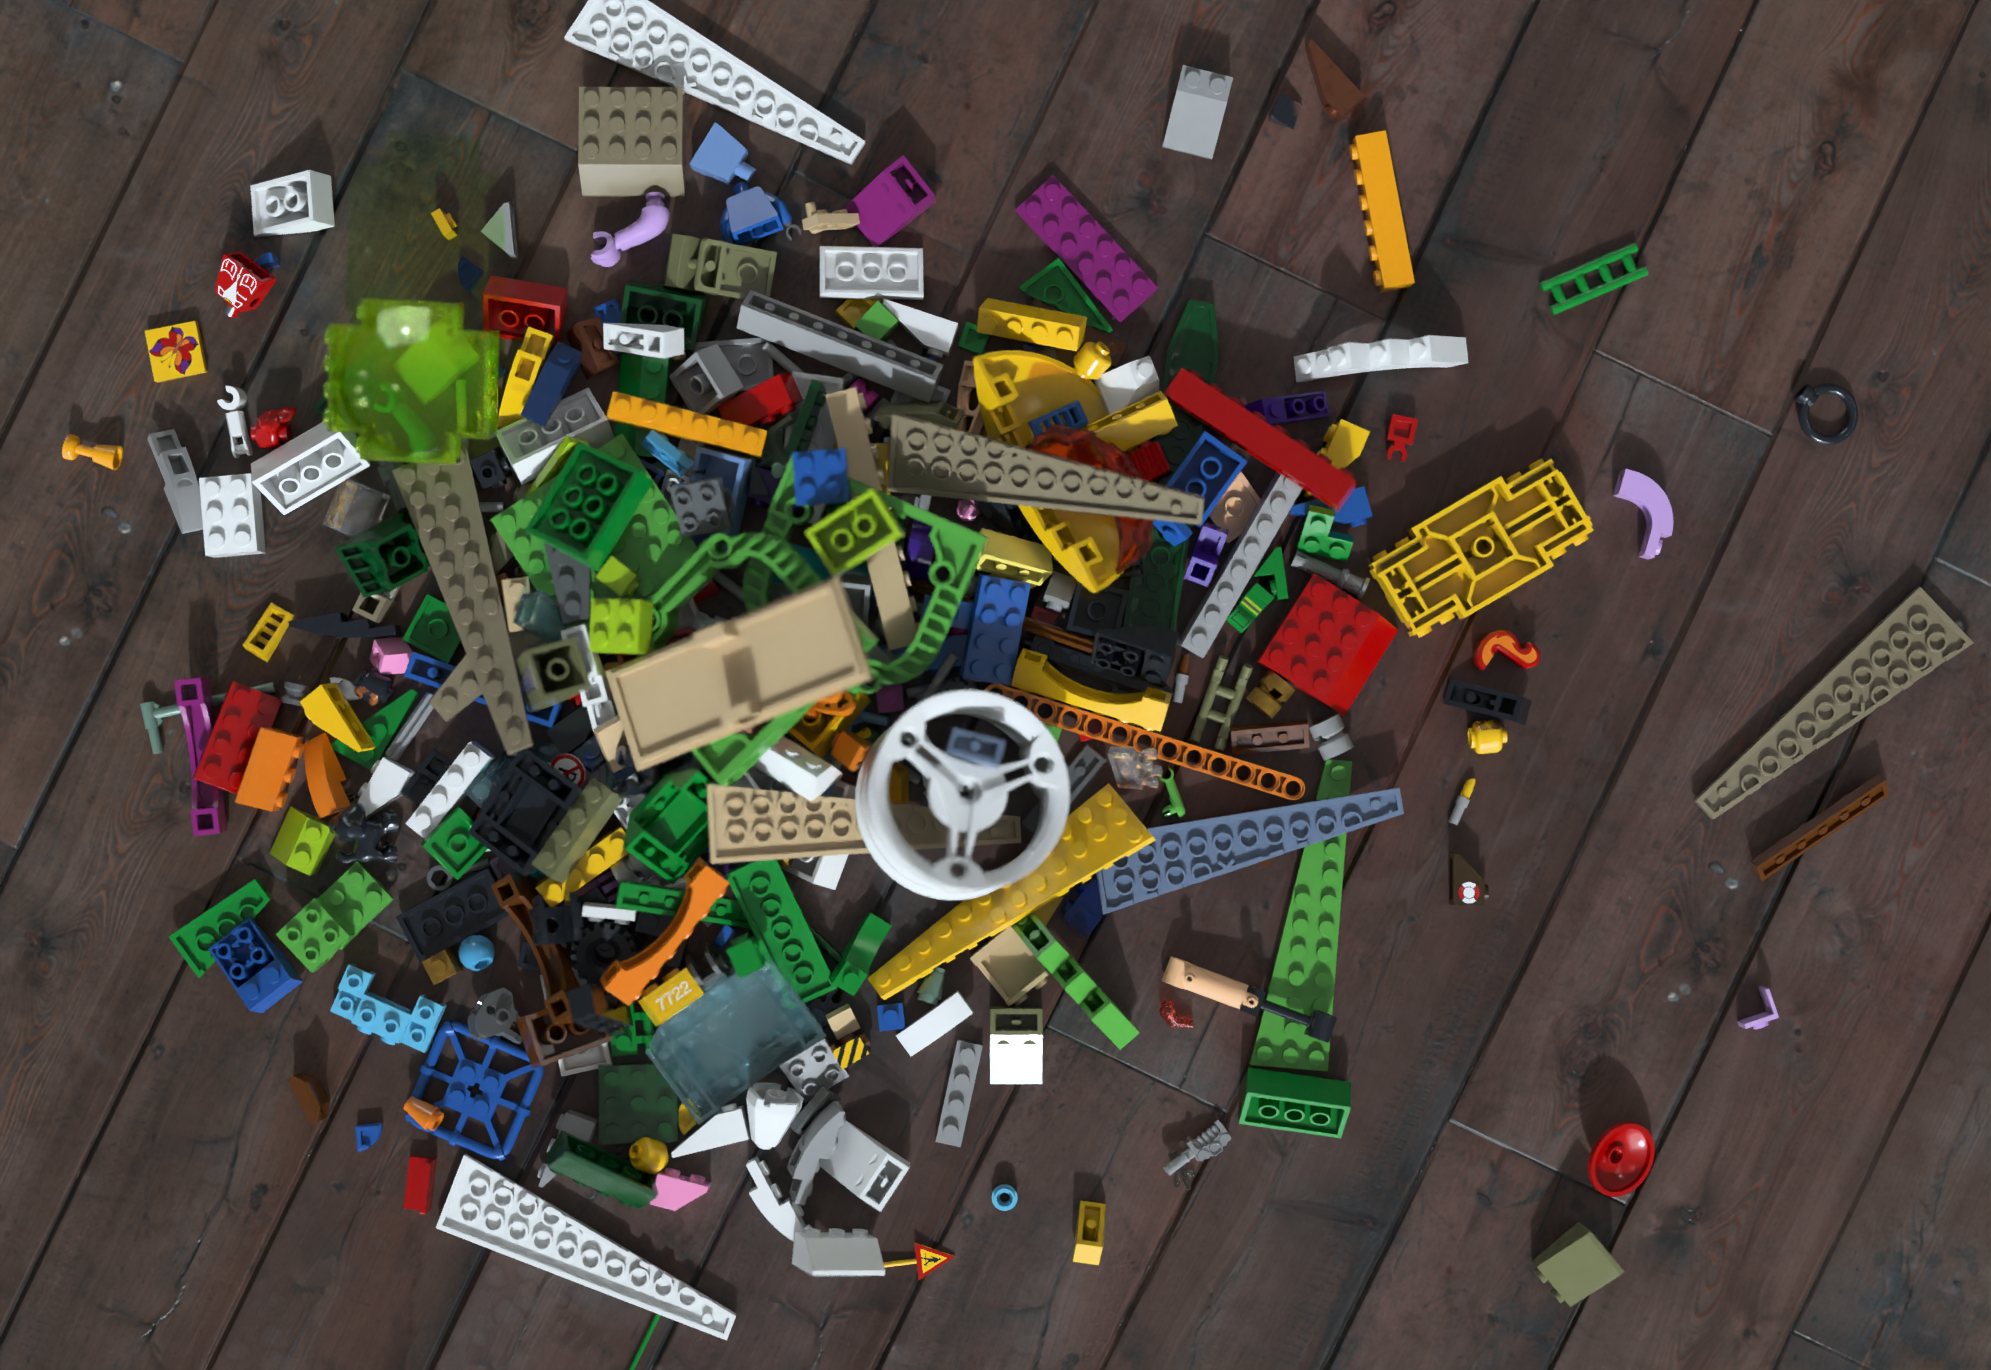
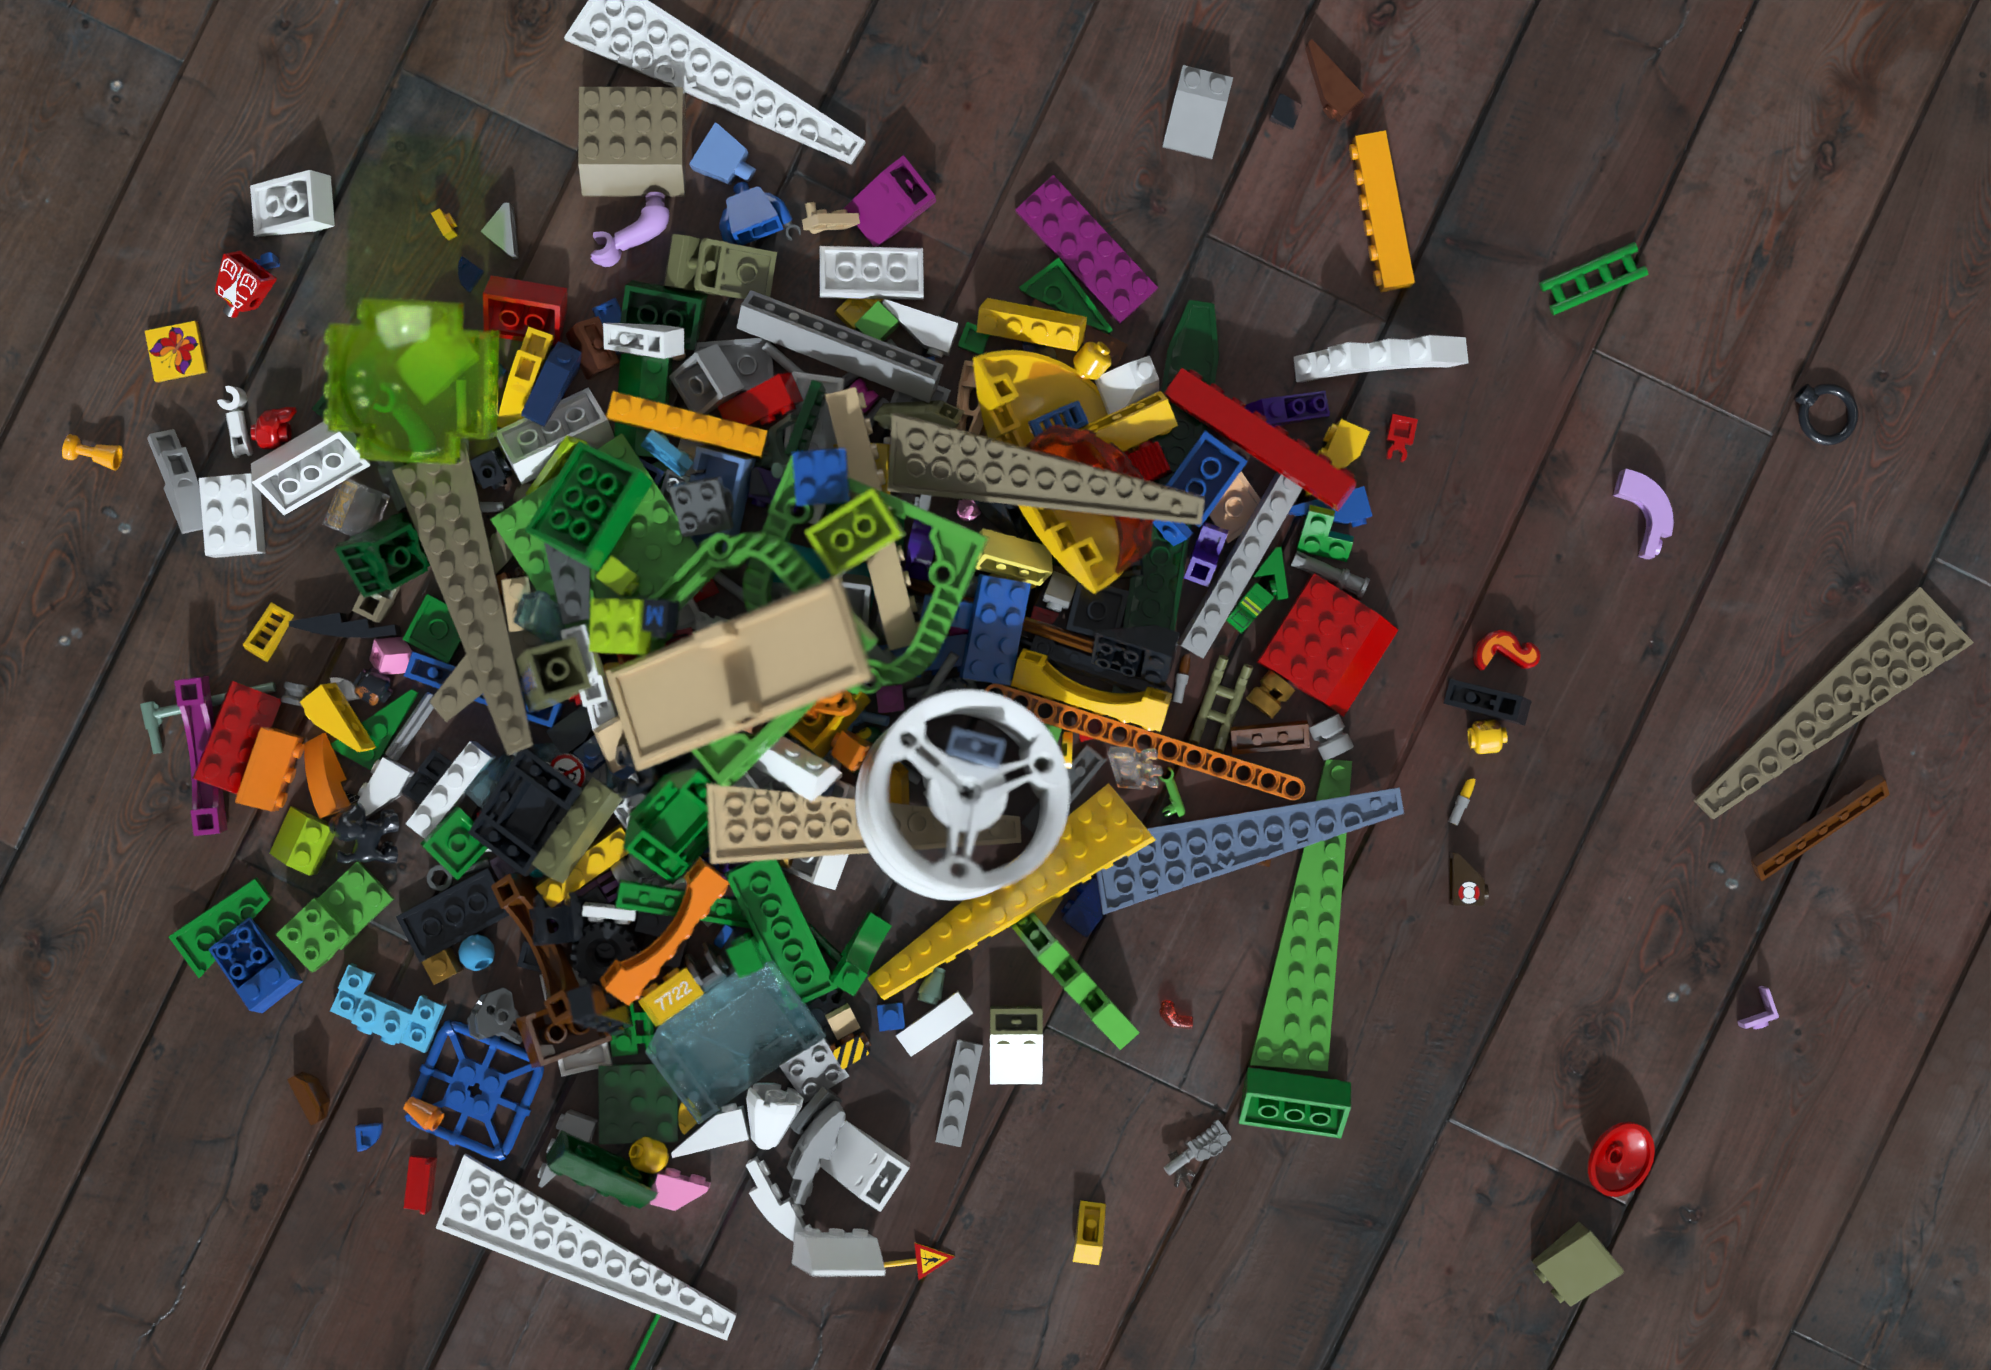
tan panel [970,926,1049,1006] -> none
medium azure plate [992,1184,1018,1211] -> none
light nougat piece [1162,956,1338,1043] -> none
yellow piece [1368,458,1594,638] -> none
none -> black brick [641,599,679,638]
none -> yellow tile [1061,732,1073,769]

